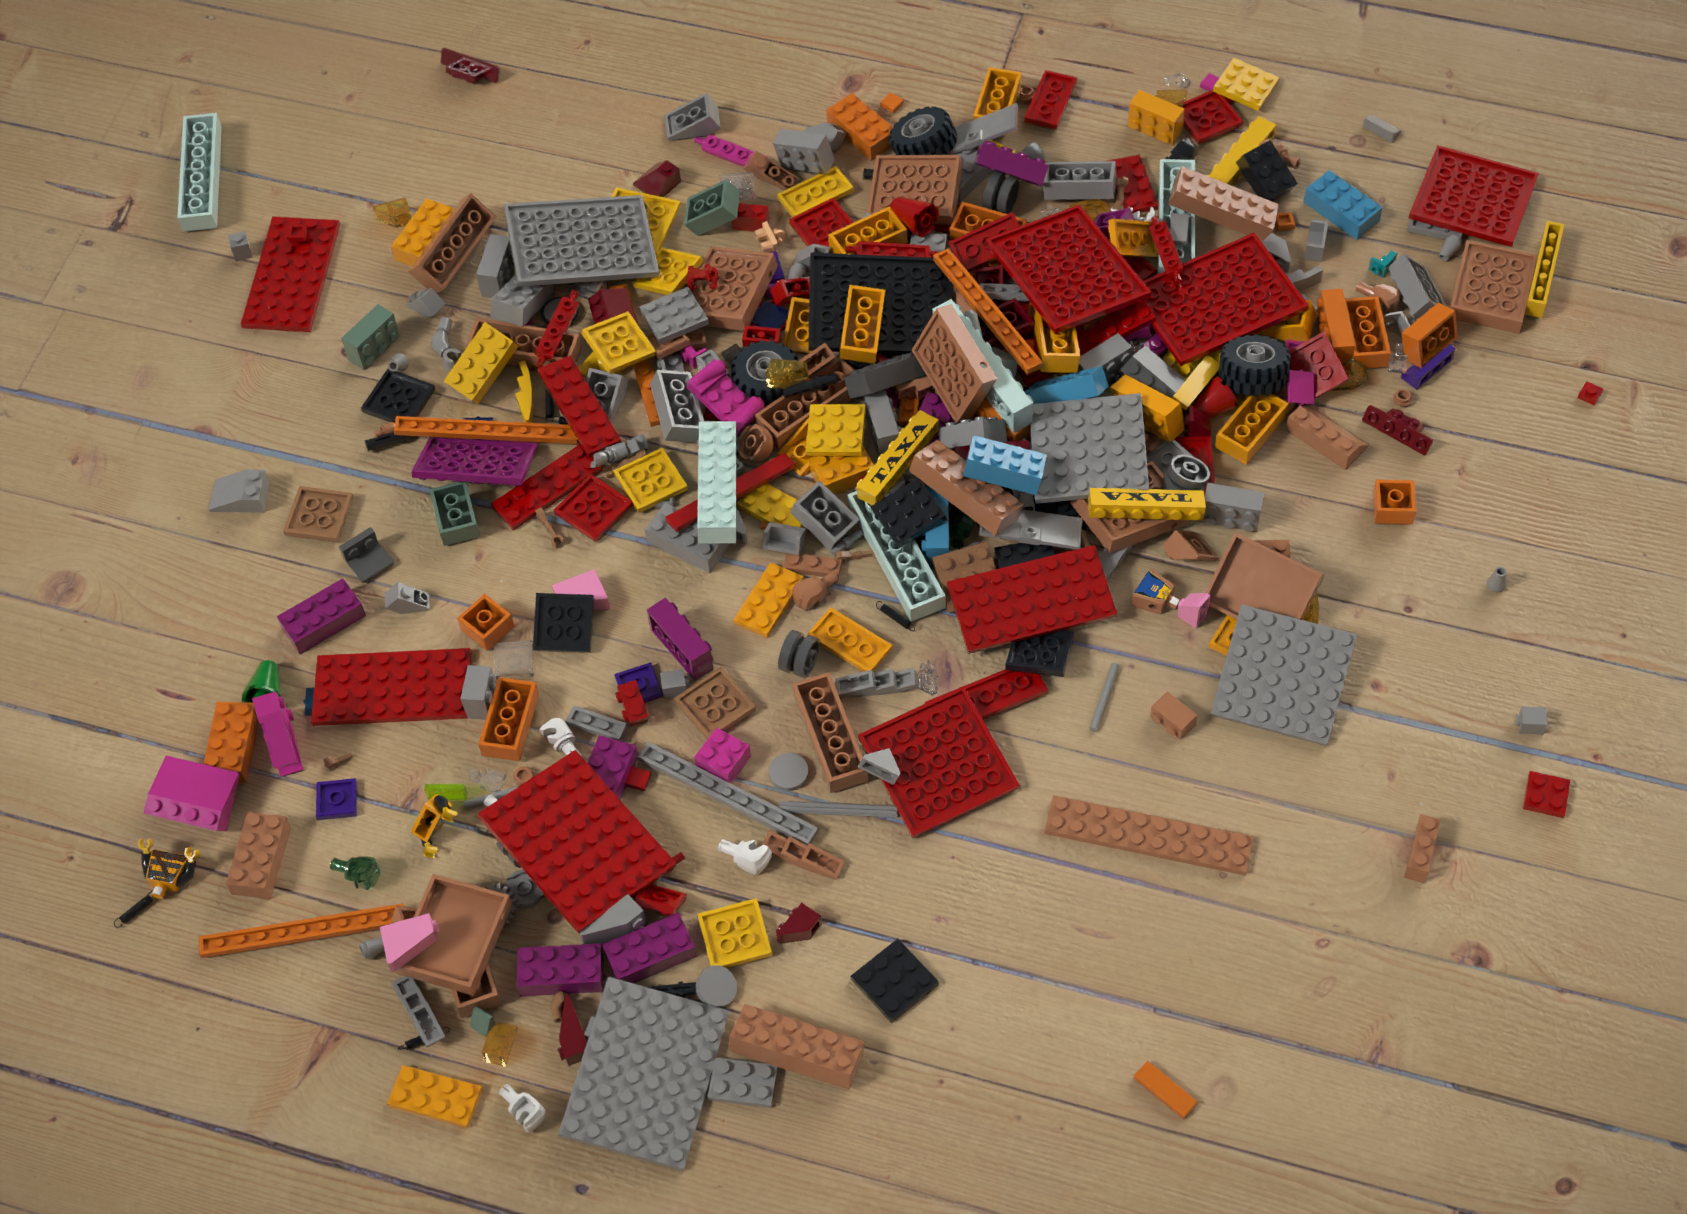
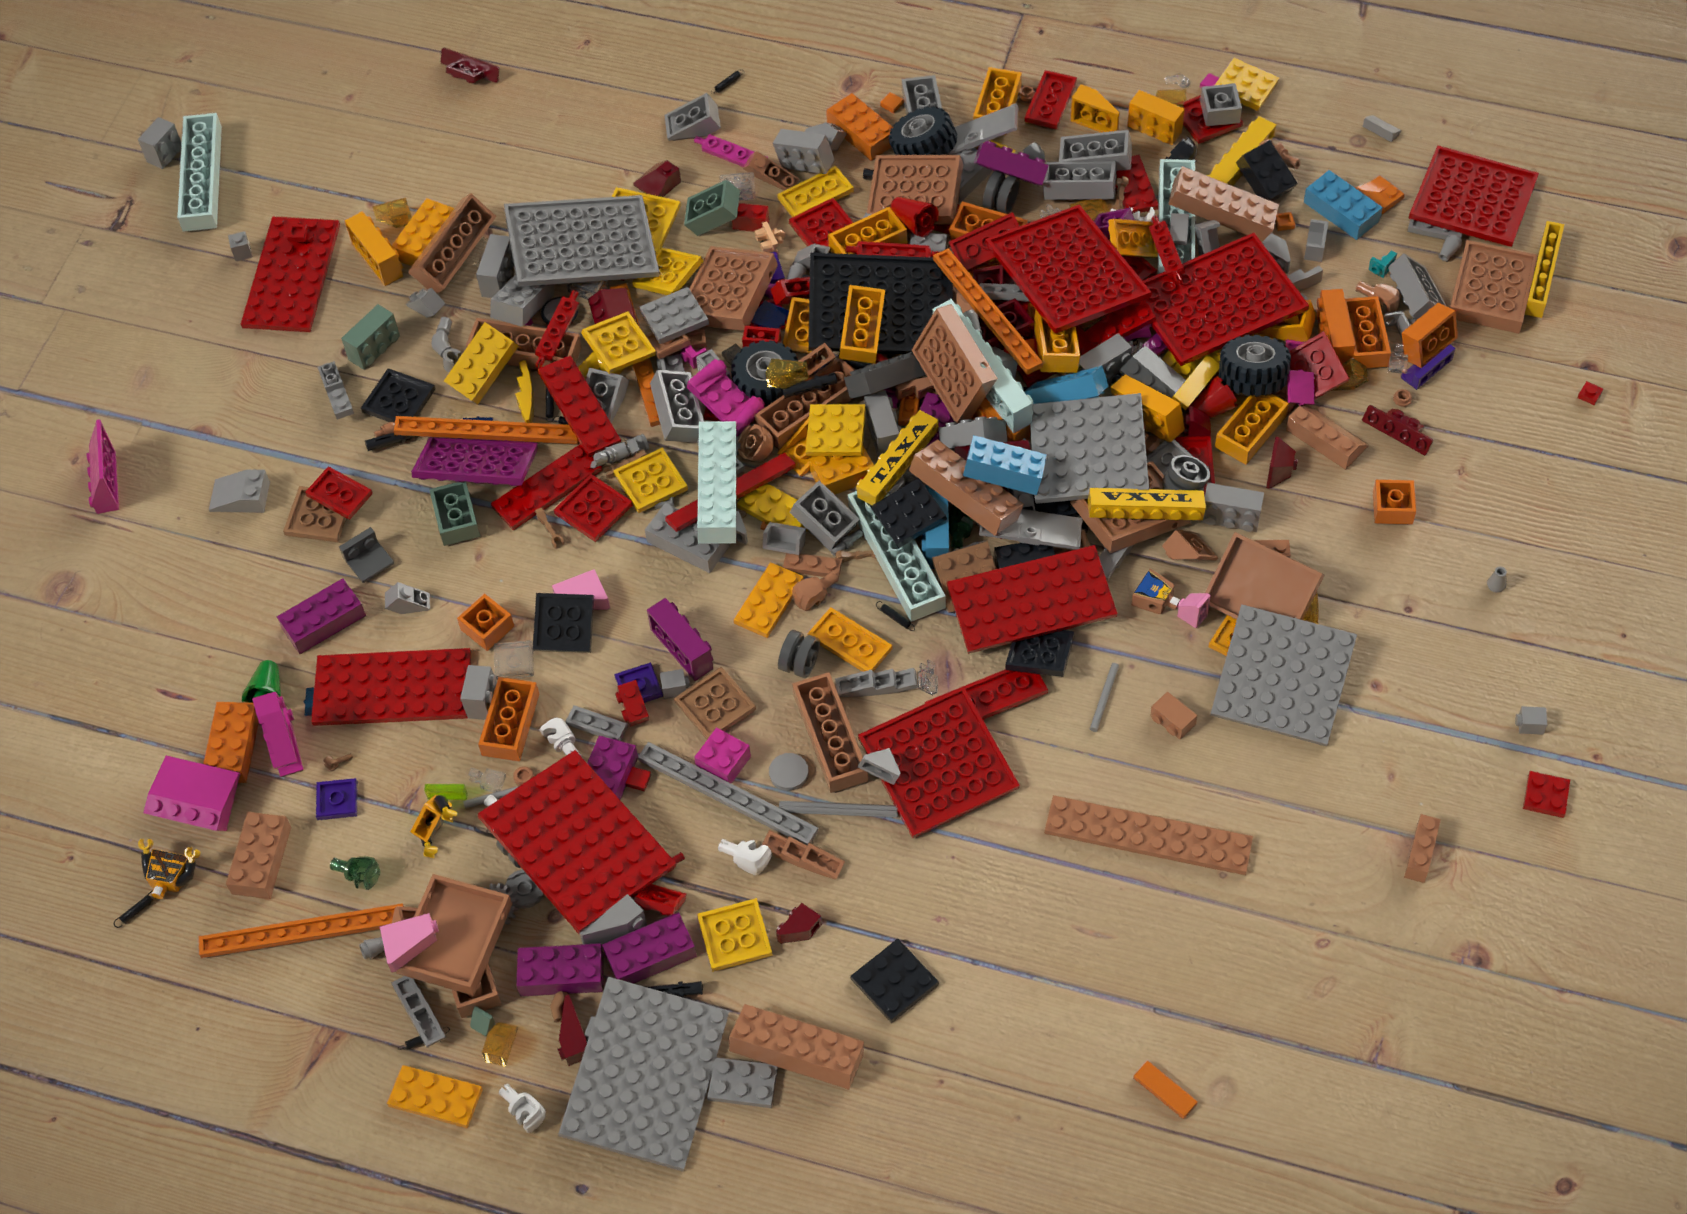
light grey cone [388,353,409,371] -> none
red piece [687,264,719,291] -> none
light grey tile [696,965,737,1008] -> none
none -> dark pink slope [87,419,119,514]
none -> light grey brick [138,117,182,169]
none -> red plate [305,466,373,520]
none -> light grey slope [318,361,354,419]
none -> light orange brick [345,211,403,286]
none -> black piece [711,70,744,93]
none -> light grey brick [902,75,942,115]
none -> light grey brick [1059,130,1132,171]
none -> light orange slope [1071,84,1120,133]
none -> light grey panel [1194,220,1220,256]
none -> light grey brick [1200,83,1242,126]
none -> dark red slope [1266,437,1298,489]
none -> orange plate [1355,176,1404,215]

